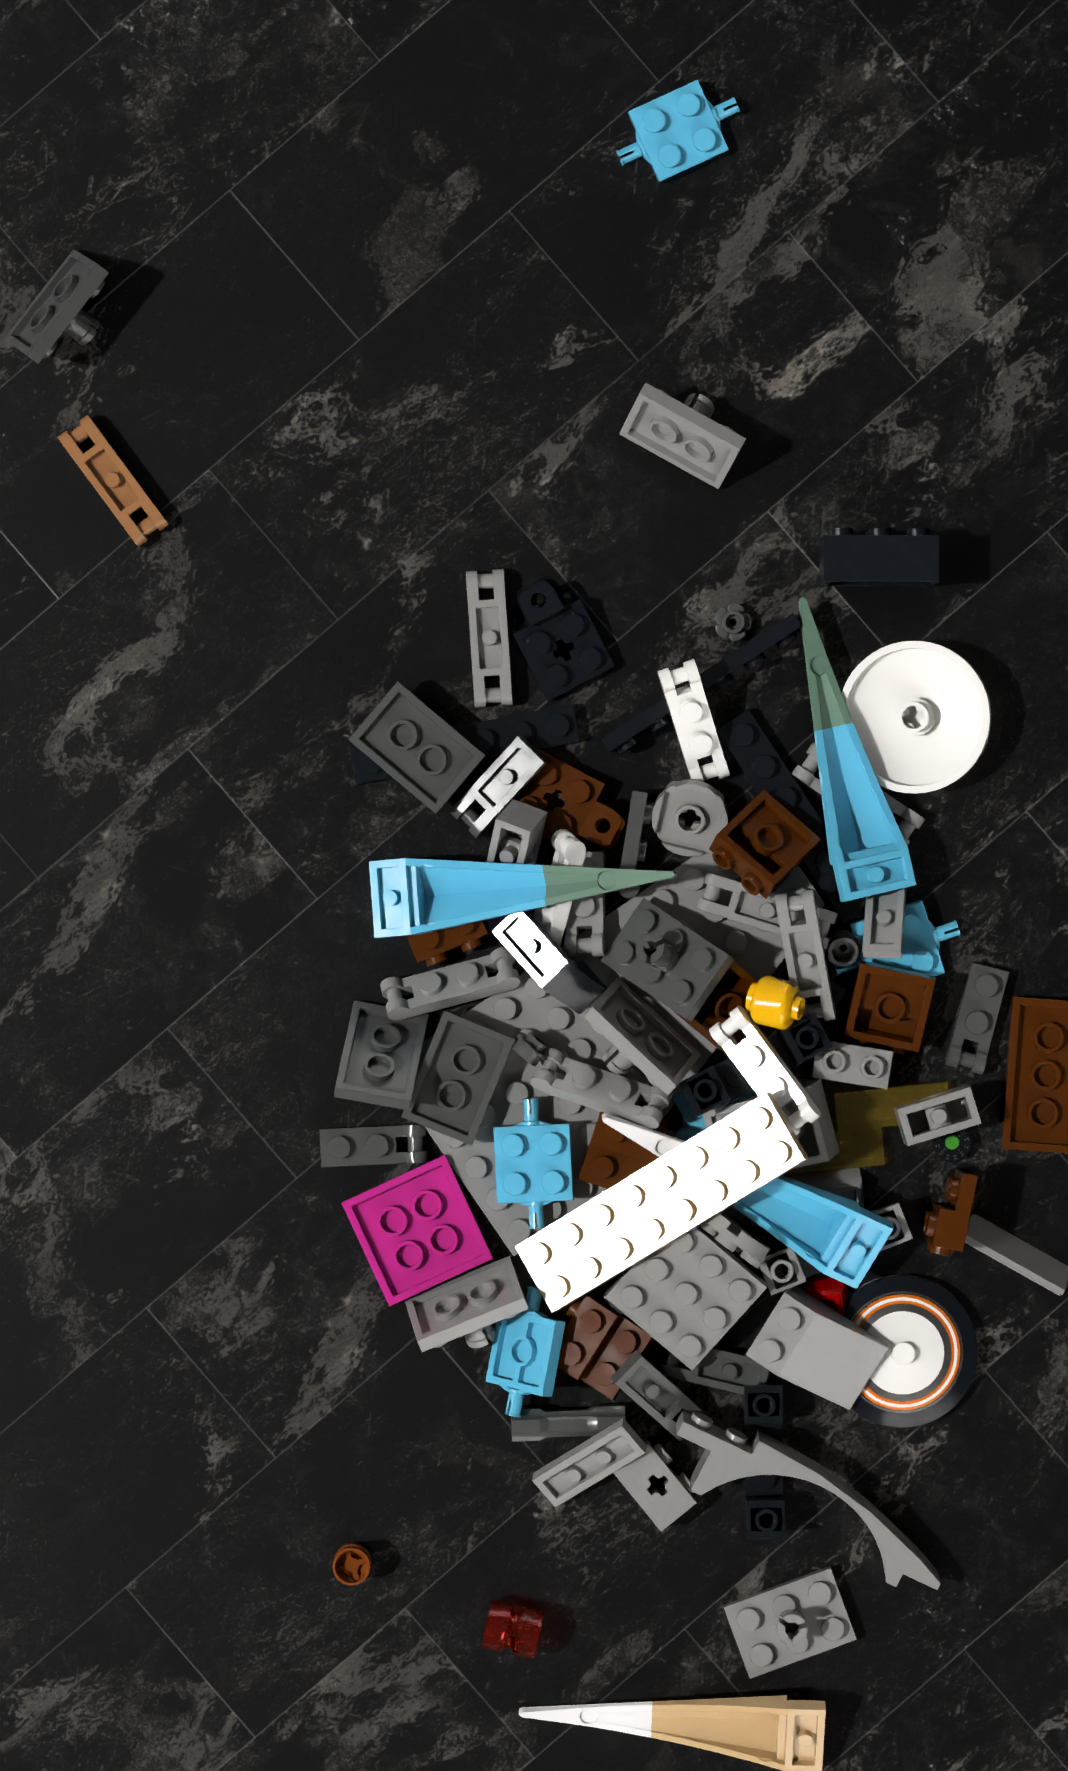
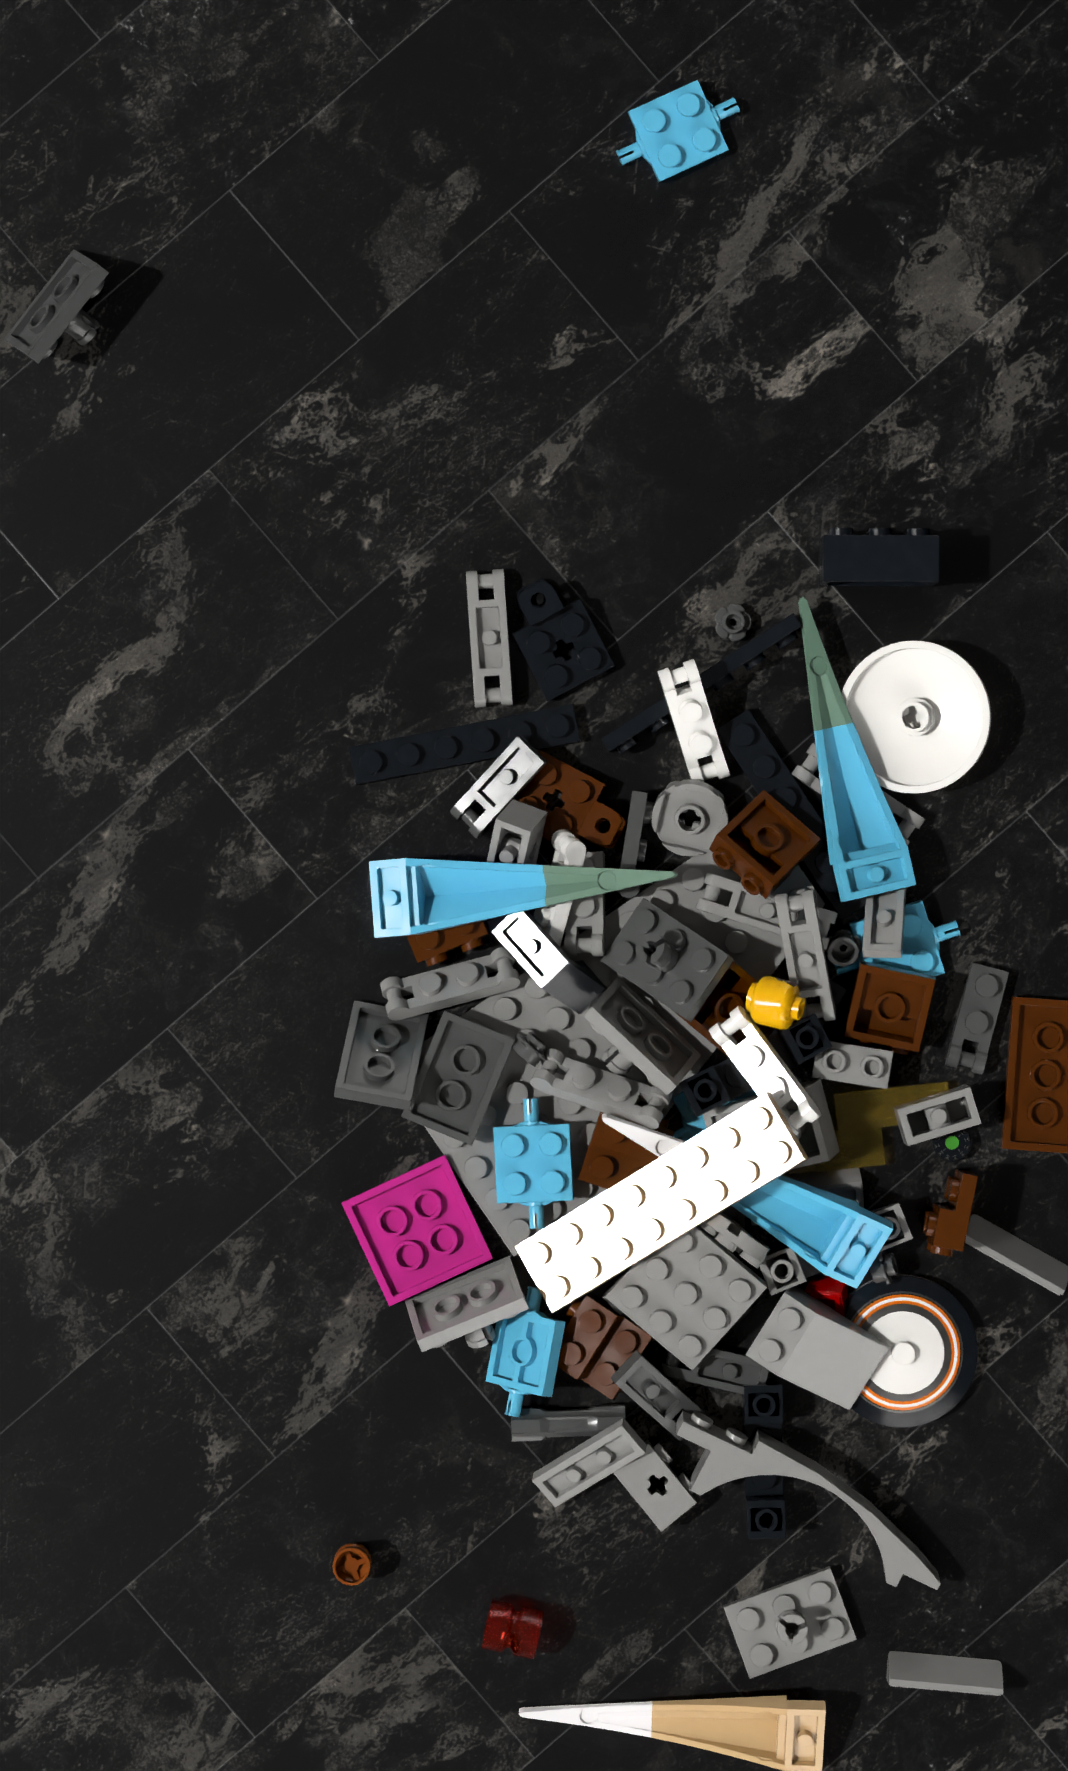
medium nougat plate [57,415,169,547] -> none
dark grey plate [319,1124,428,1167] -> none
dark grey plate [348,681,485,814] -> none
light grey plate [619,383,746,489] -> none
none -> dark grey plate [869,1250,898,1285]
none -> light grey slope [886,1651,1004,1696]

